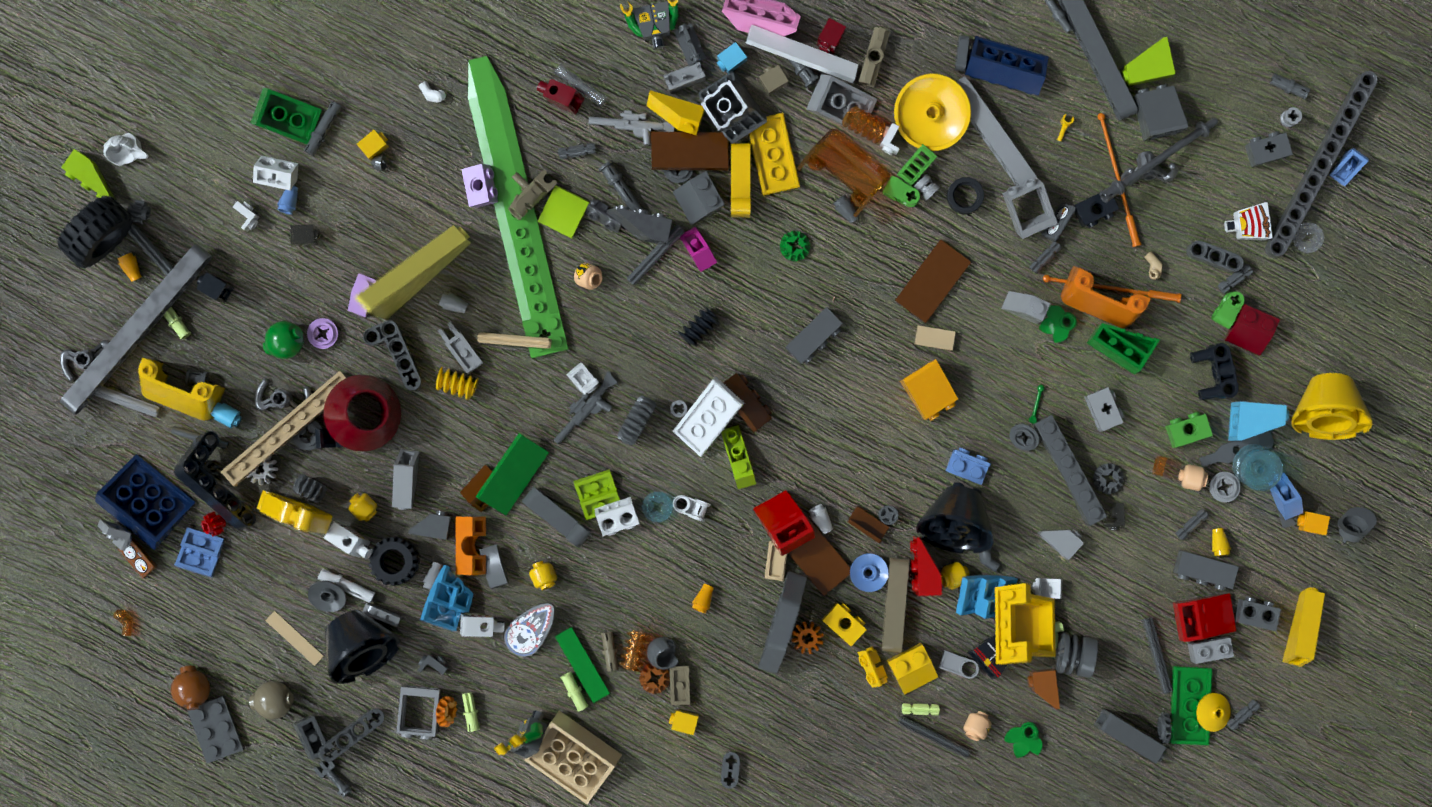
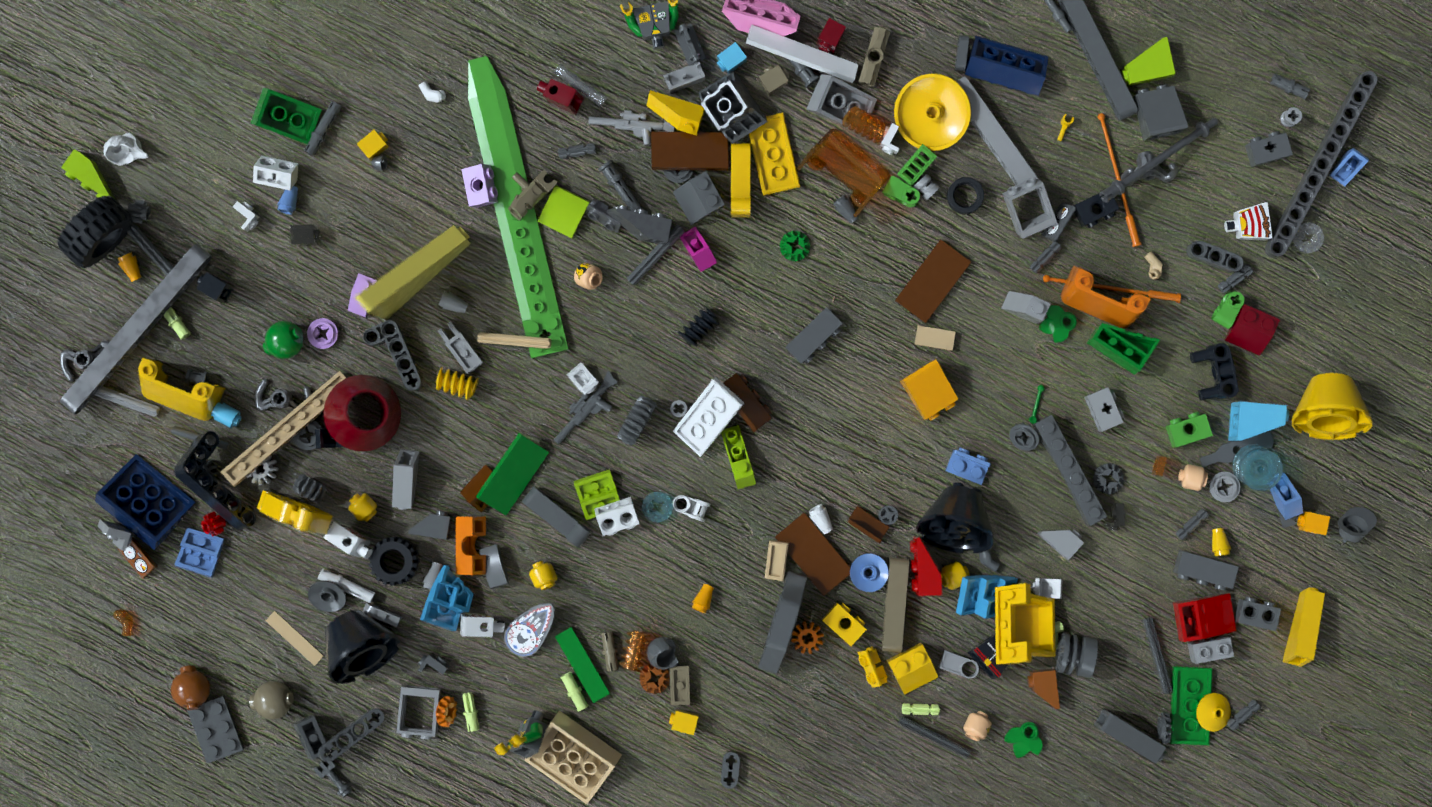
red slope [753,490,815,557] -> none

